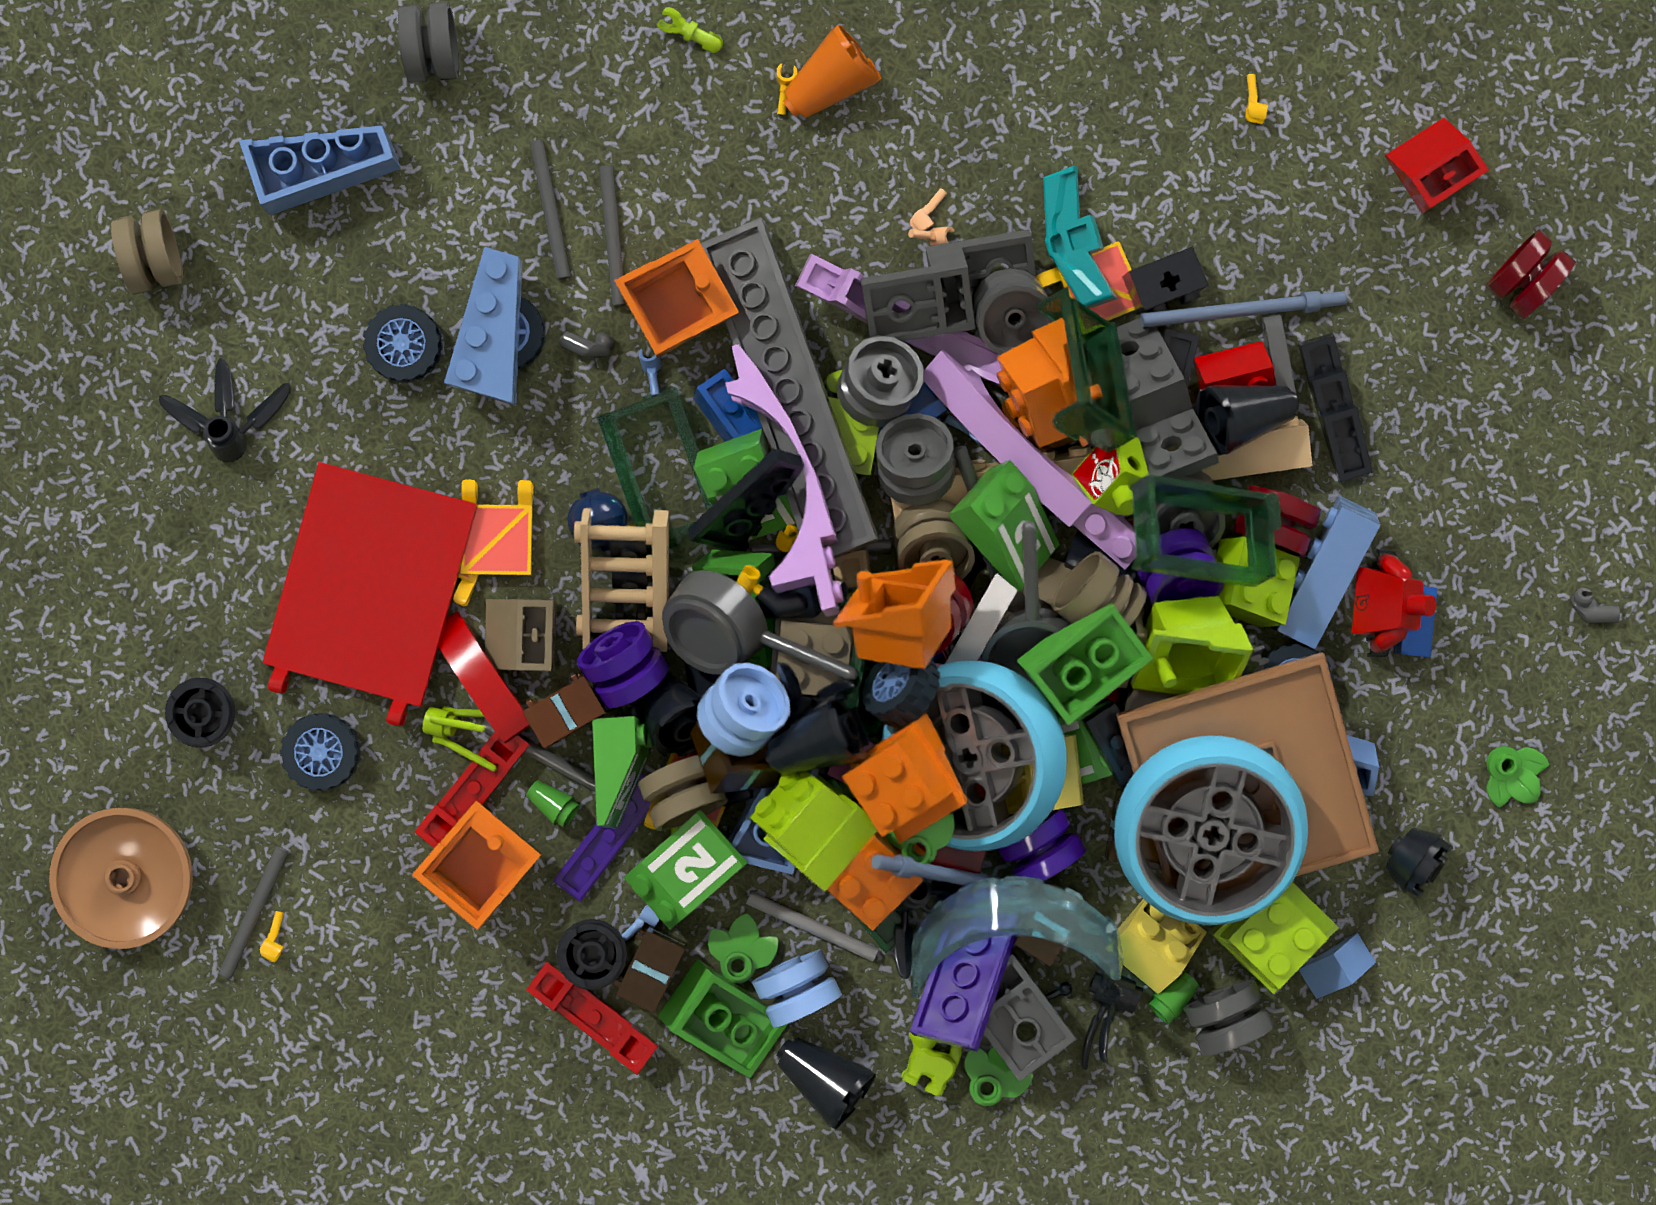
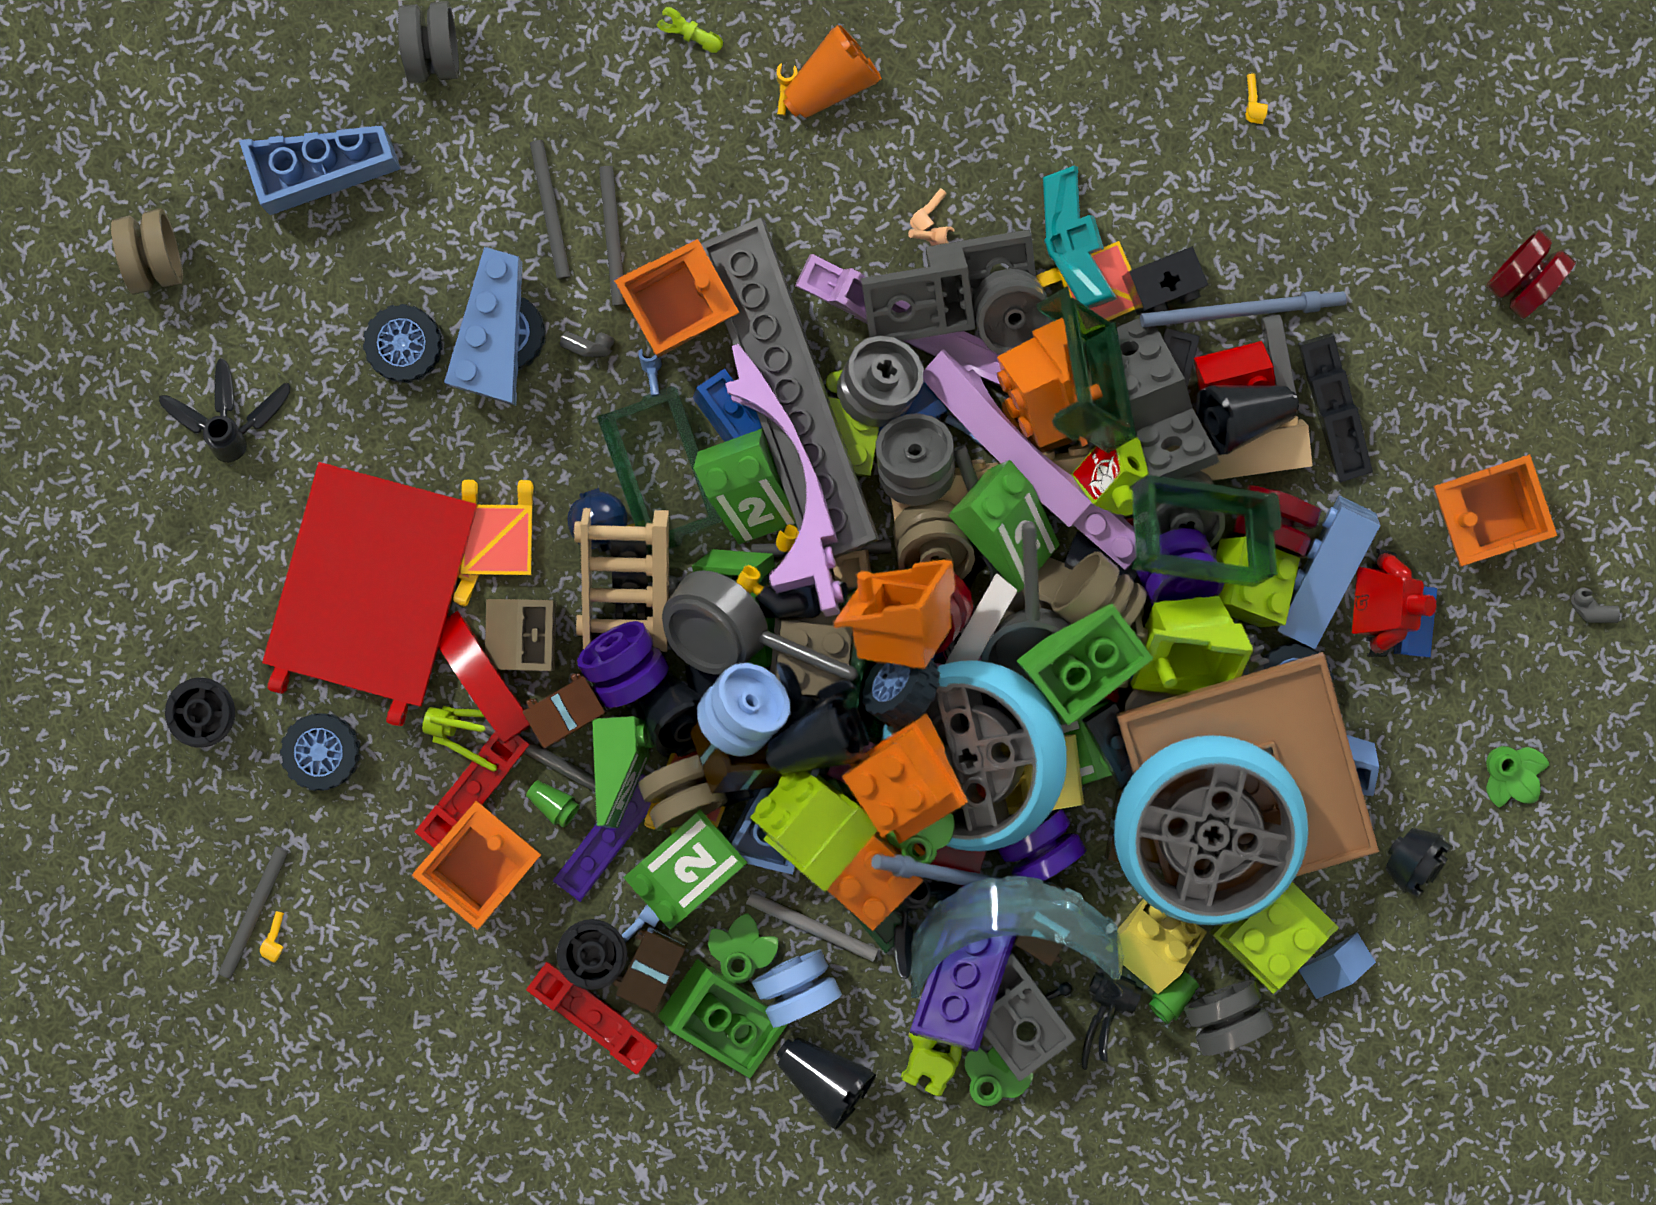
medium nougat dish [49,807,193,949] -> none
black wing [687,448,805,552] -> none
red slope [1385,118,1489,214] -> none
none -> orange piece [1433,455,1557,566]

